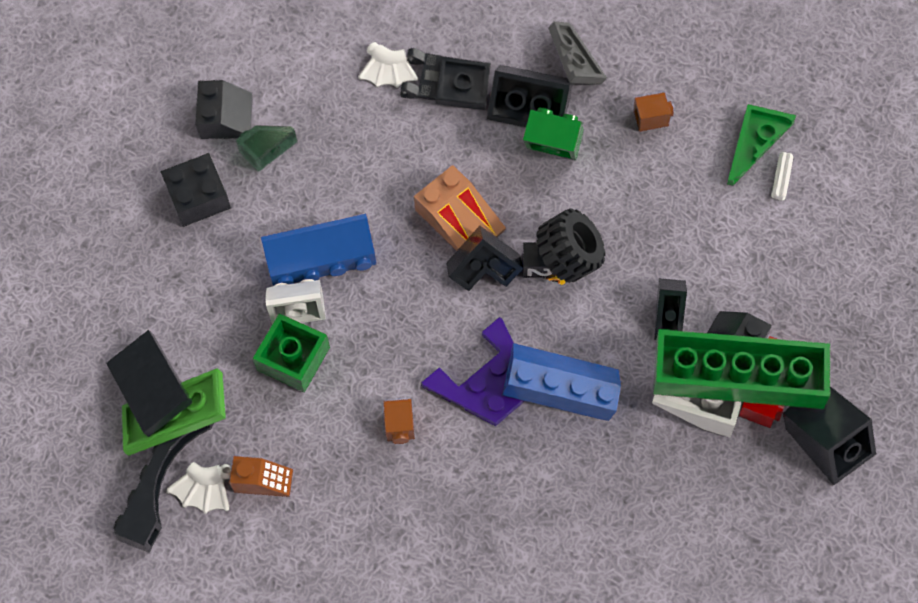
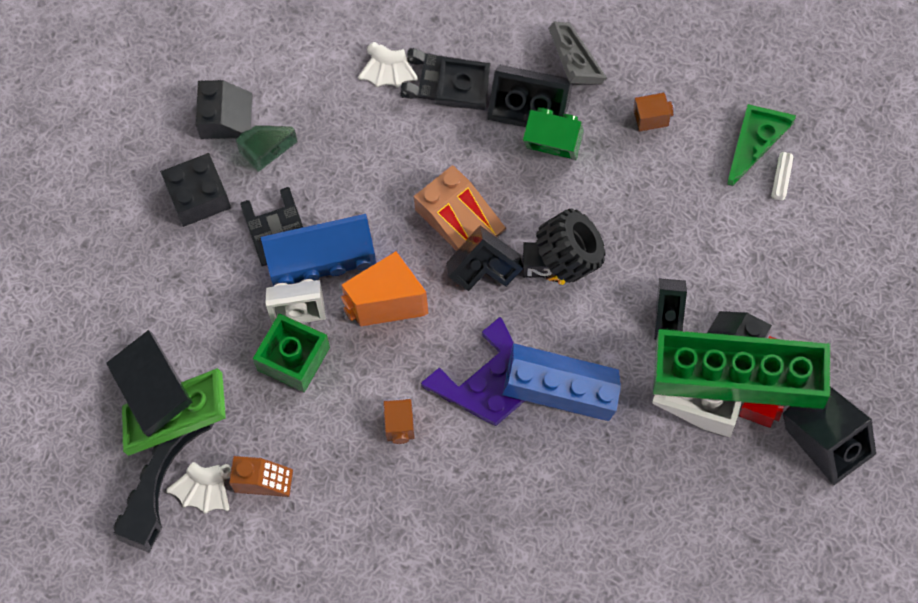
none -> black flag [240,187,303,266]
none -> orange slope [341,251,428,327]

